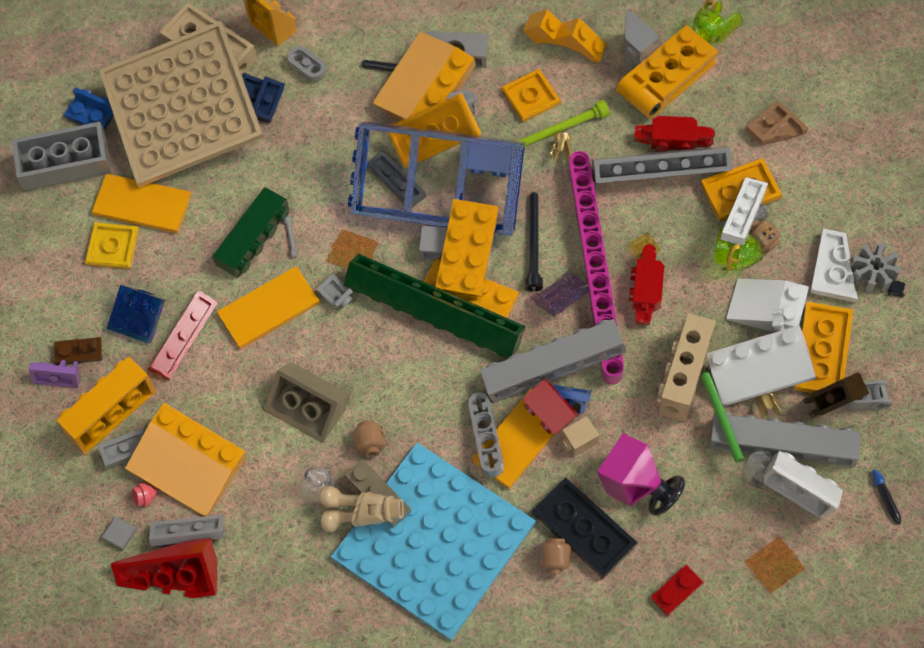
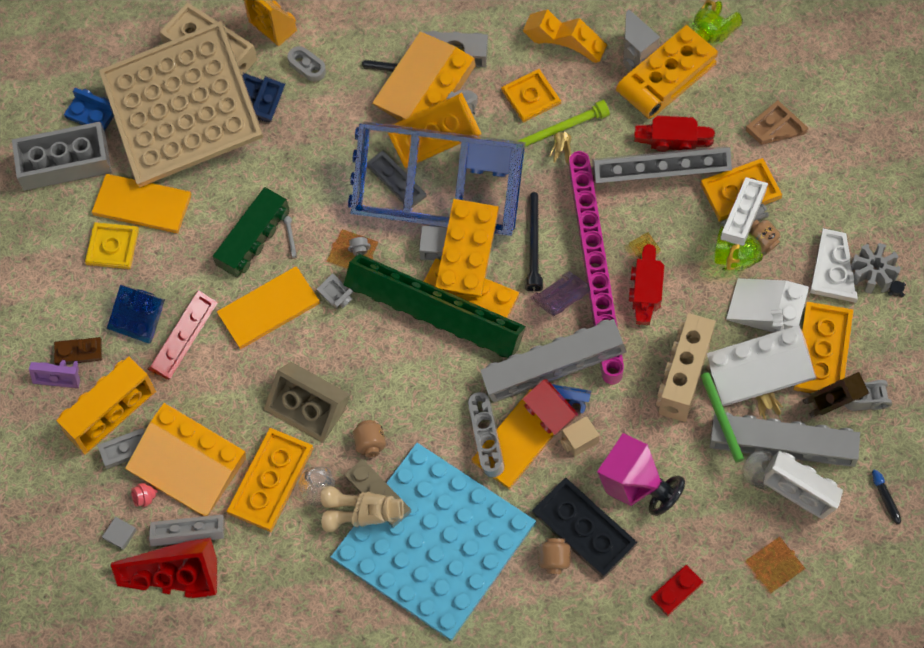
none -> light orange plate [227,428,314,532]
none -> light grey plate [348,237,371,256]

